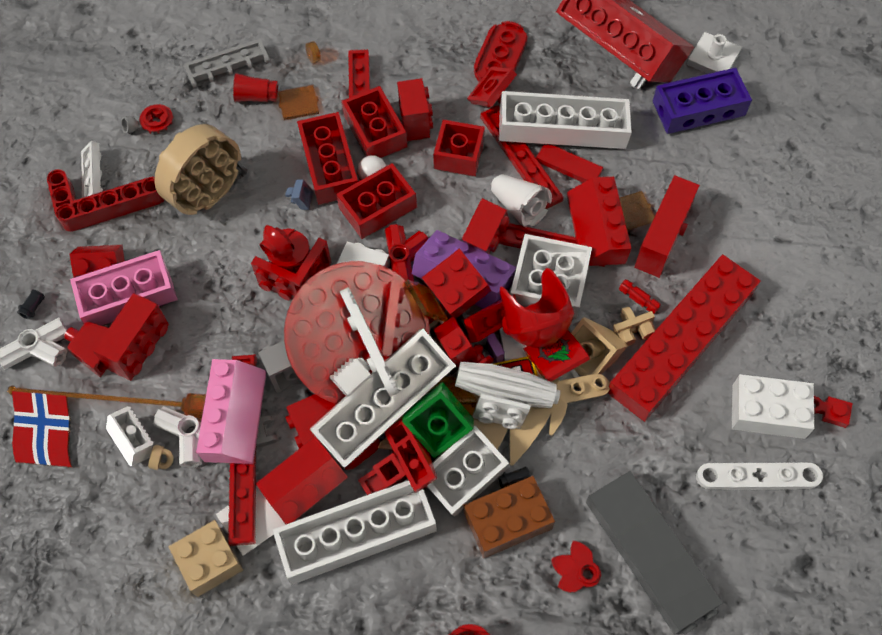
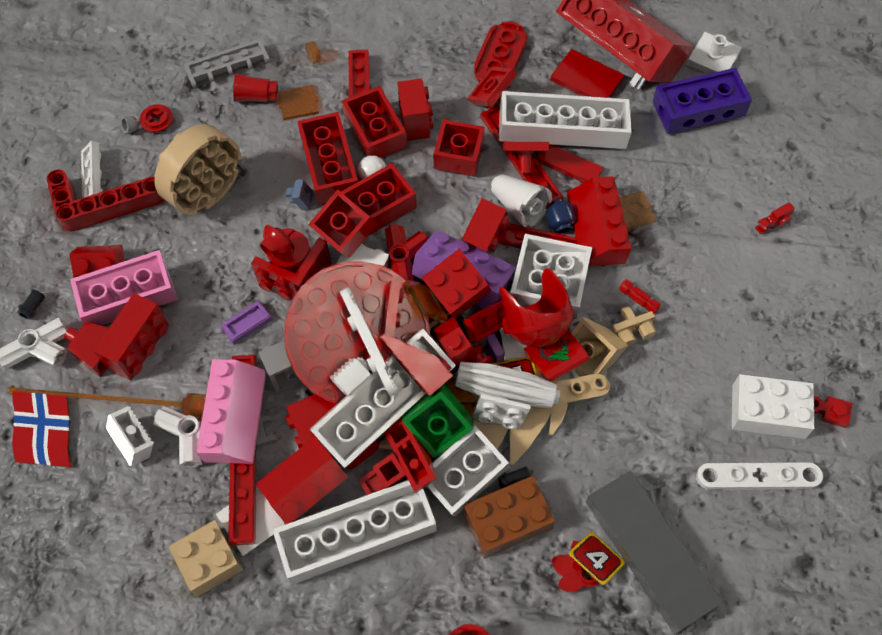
tan tile [148,445,173,470] -> none
red brick [607,254,761,422] -> none
red brick [634,175,700,278] -> none
none -> medium lavender tile [220,300,272,344]
none -> red brick [308,189,378,258]
none -> slope [378,334,453,396]
none -> red tile [503,142,549,173]
none -> dark blue head [545,199,577,234]
none -> red tile [550,49,624,98]
none -> sticker [569,532,625,585]
none -> red plate [755,202,795,234]

